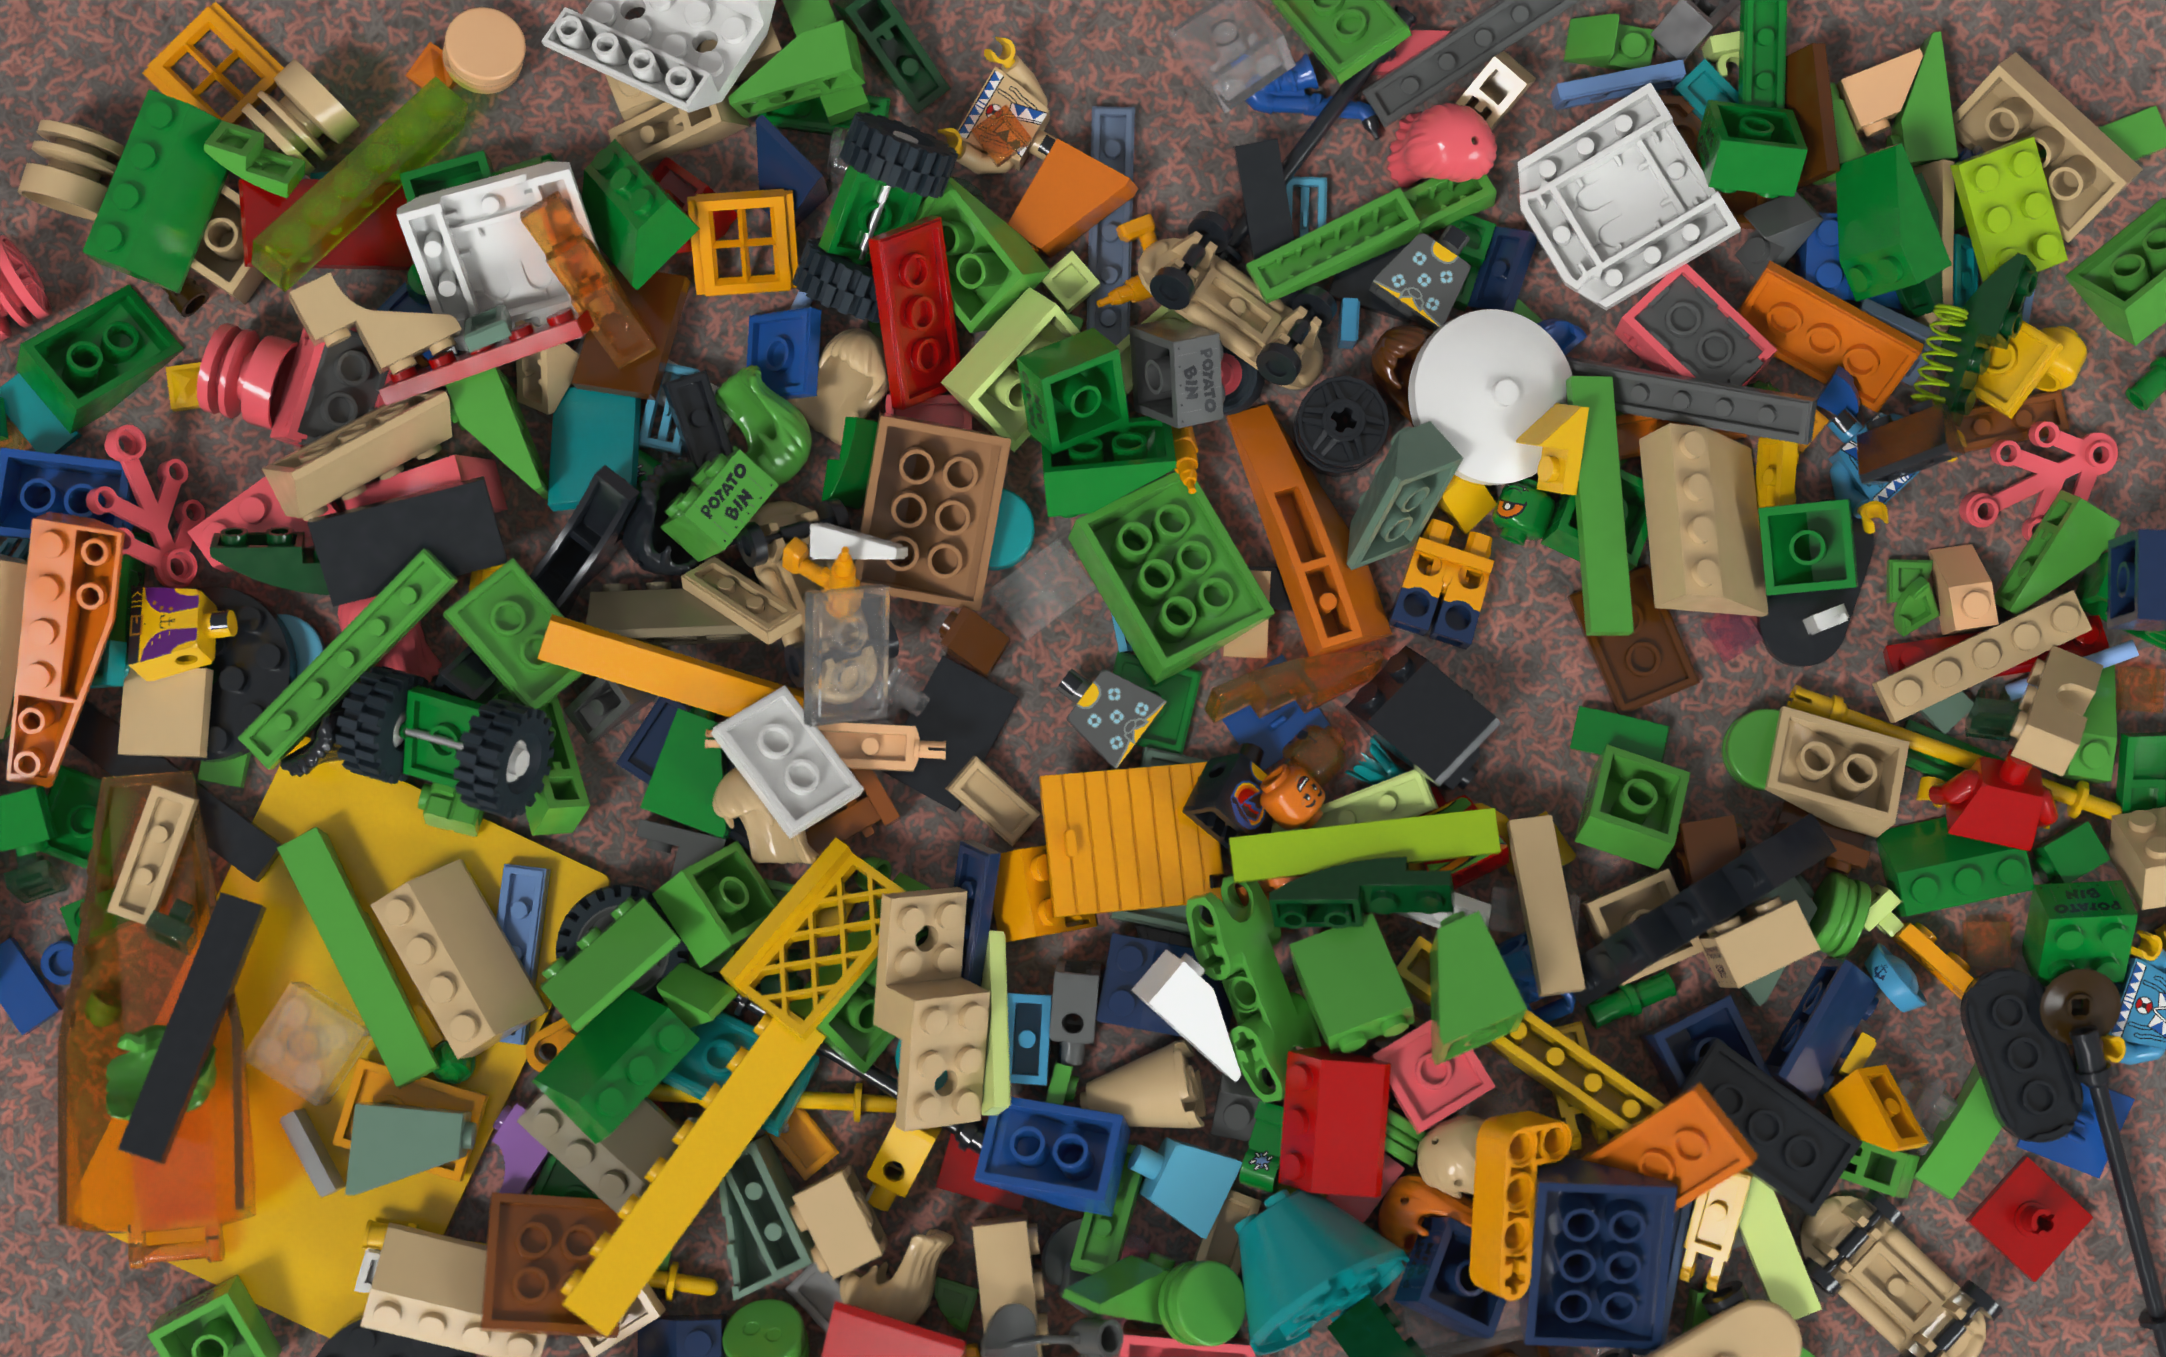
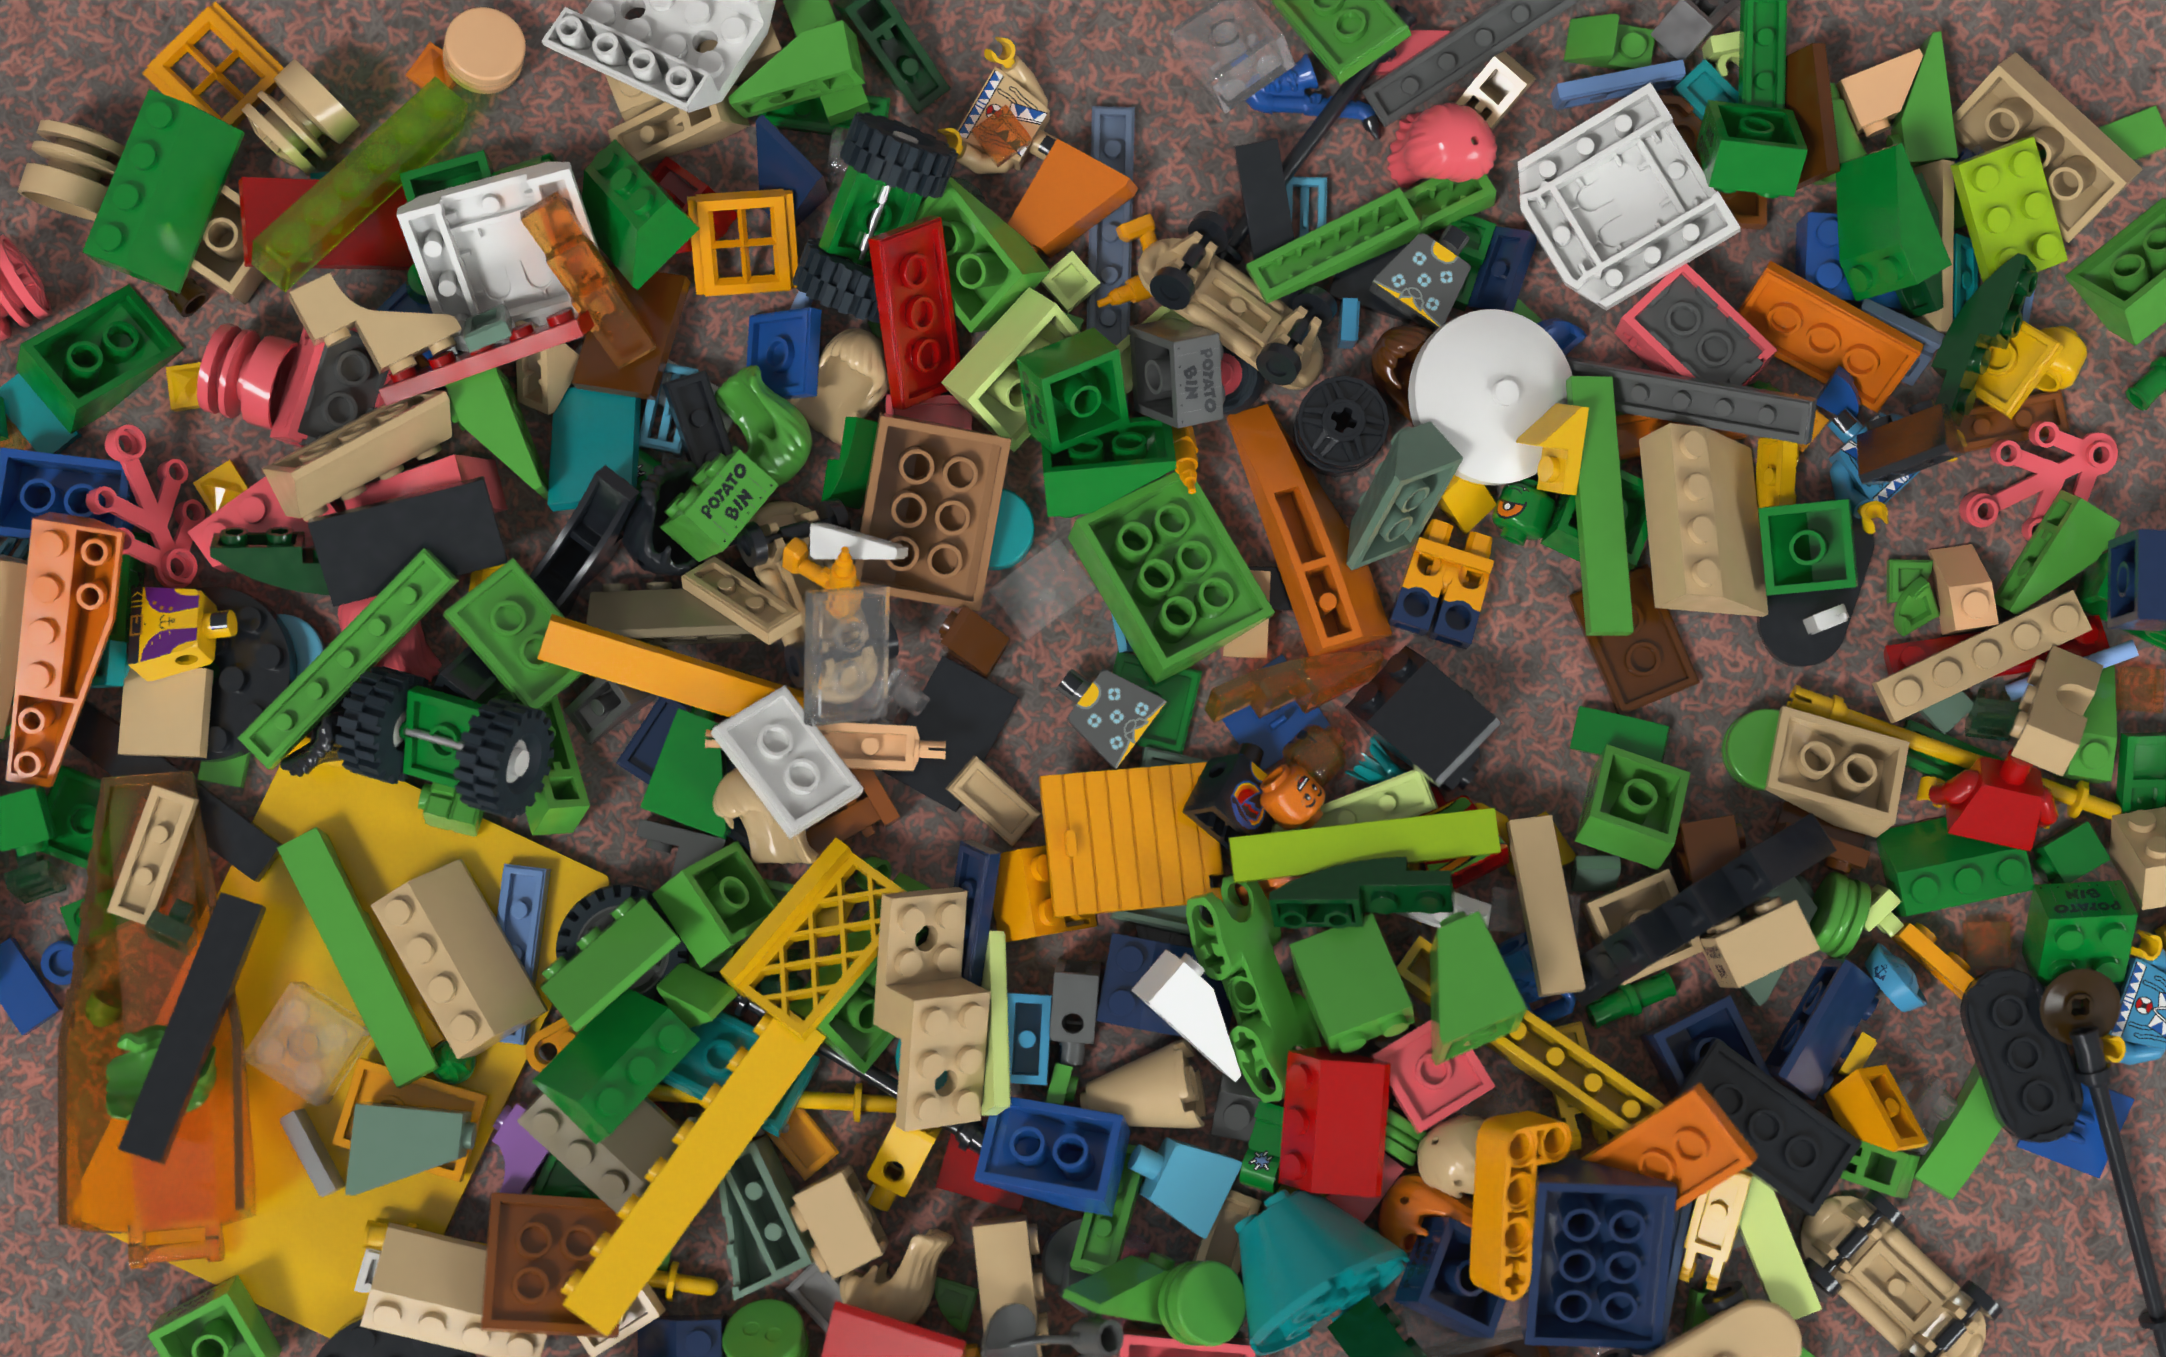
bright green slope [204,121,305,198] -> none
clear pink tile [1701,613,1763,663] -> none
dark grey slope [1735,191,1824,281] -> none
lime piece [1910,304,1969,405] -> none
red tile [1965,1156,2093,1282] -> none
none -> yellow tile [193,460,249,514]
none -> sand green tile [1571,855,1621,891]

